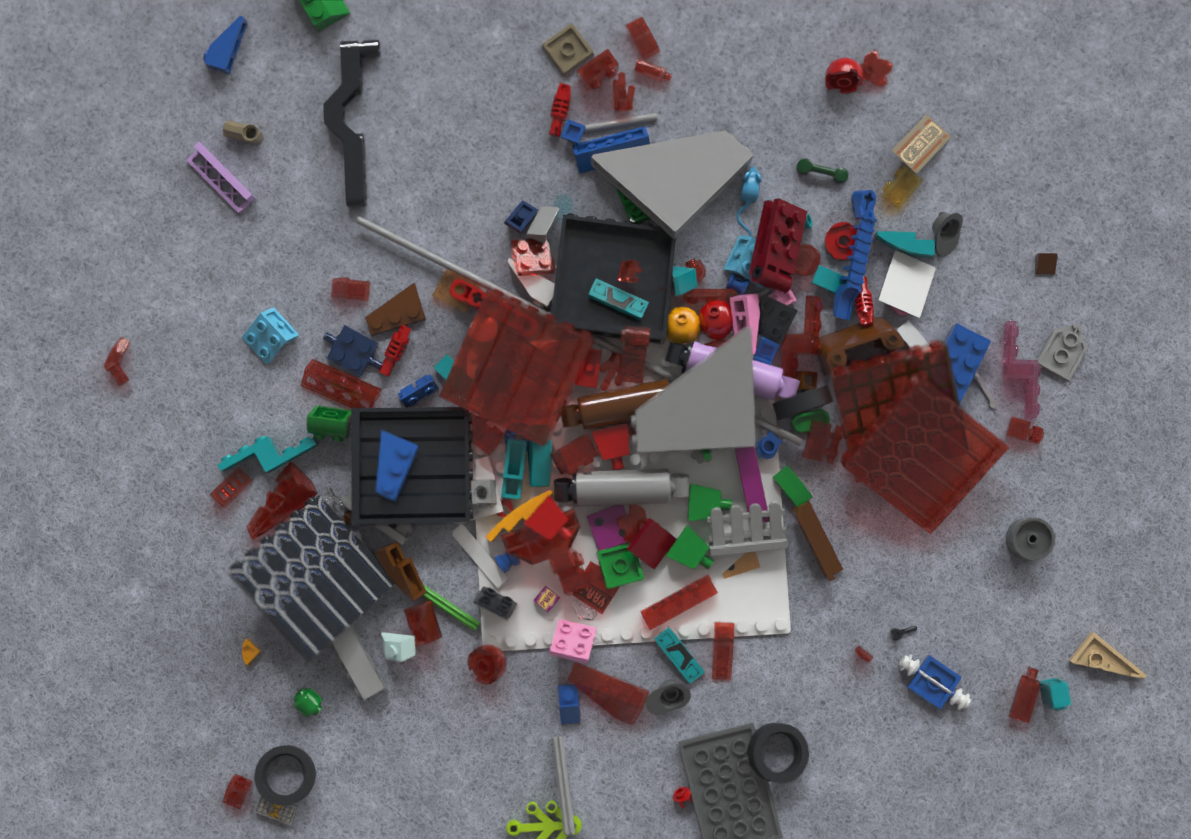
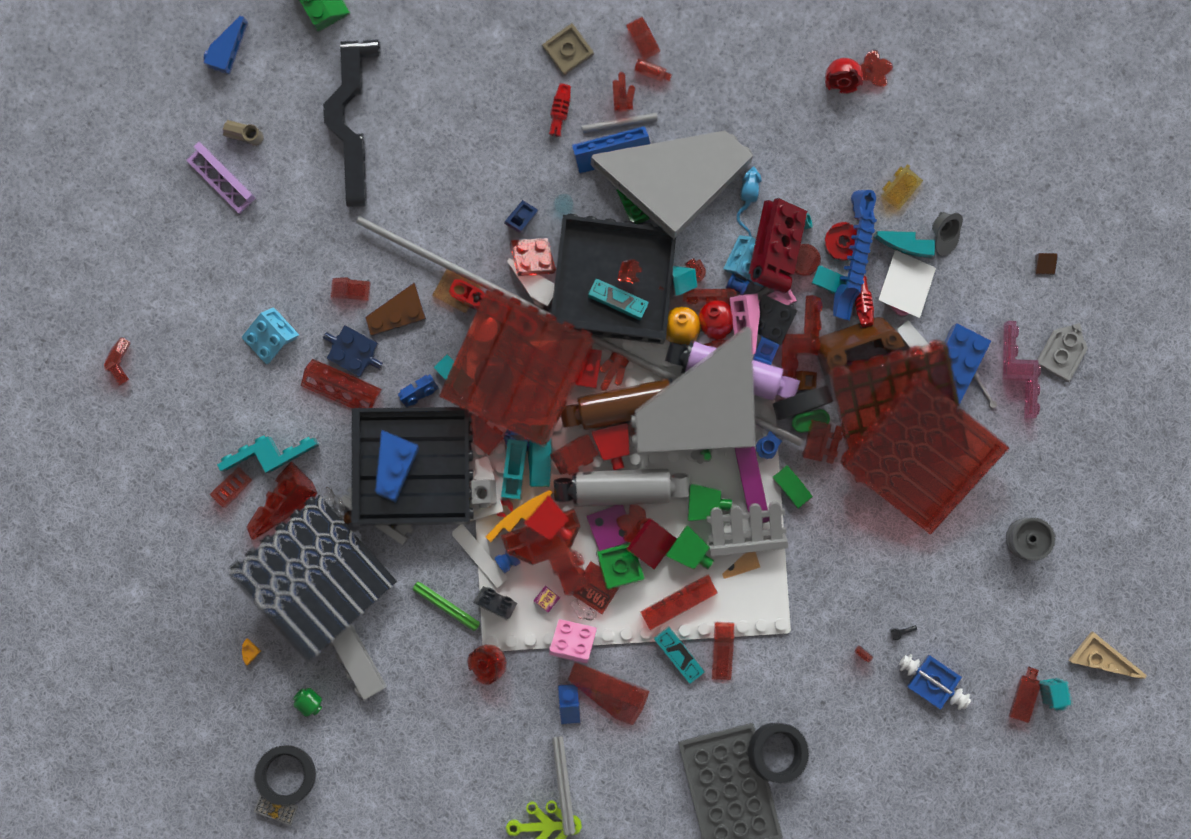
clear red bracket [222,774,252,810] -> none
green brick [307,405,352,442] -> none
reddish brown slope [375,541,426,601] -> none
red hinge [378,325,411,377] -> none
light aqua slope [381,632,416,662] -> none
clear red brick [404,600,442,647] -> none
light grey slope [526,206,560,243] -> none
blue tile [561,119,586,145] -> none
clear red brick [577,49,619,91] -> none
clear red door [619,326,650,384] -> none
dark grey piece [646,680,691,715] -> none
red plate [673,787,693,809] -> none
reddish brown fence [791,501,844,581] -> none
dark green bar [796,158,849,184] -> none
sticker [891,114,951,174] -> none
clear red plate [1005,416,1045,444] -> none

